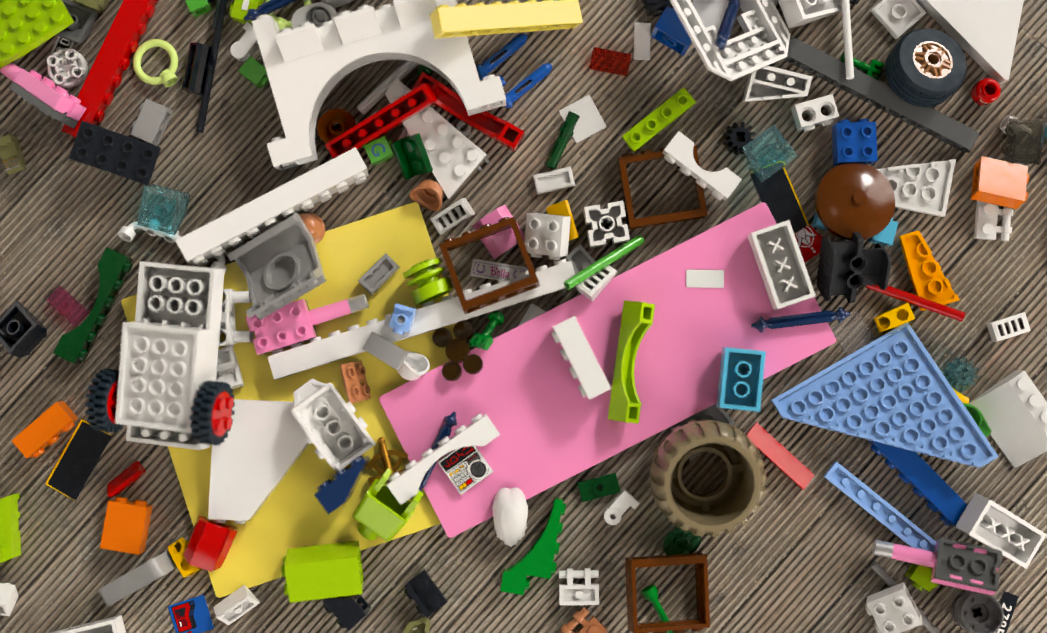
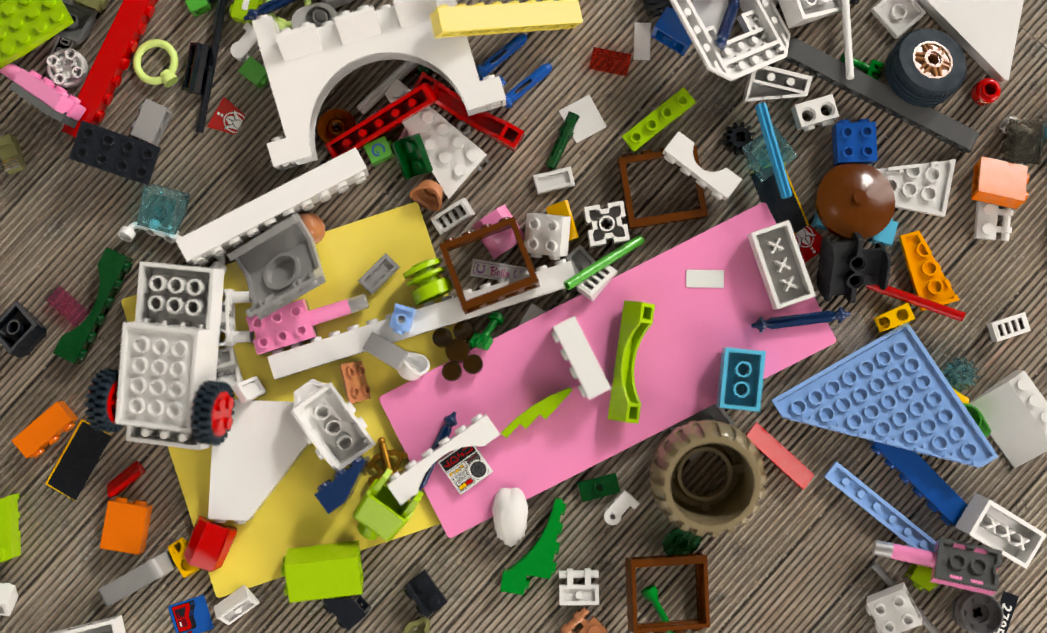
none -> red sticker [207,97,245,135]
none -> white tile [231,376,266,404]
none -> lime slope [501,387,573,438]
none -> dark azure axle [755,103,792,199]

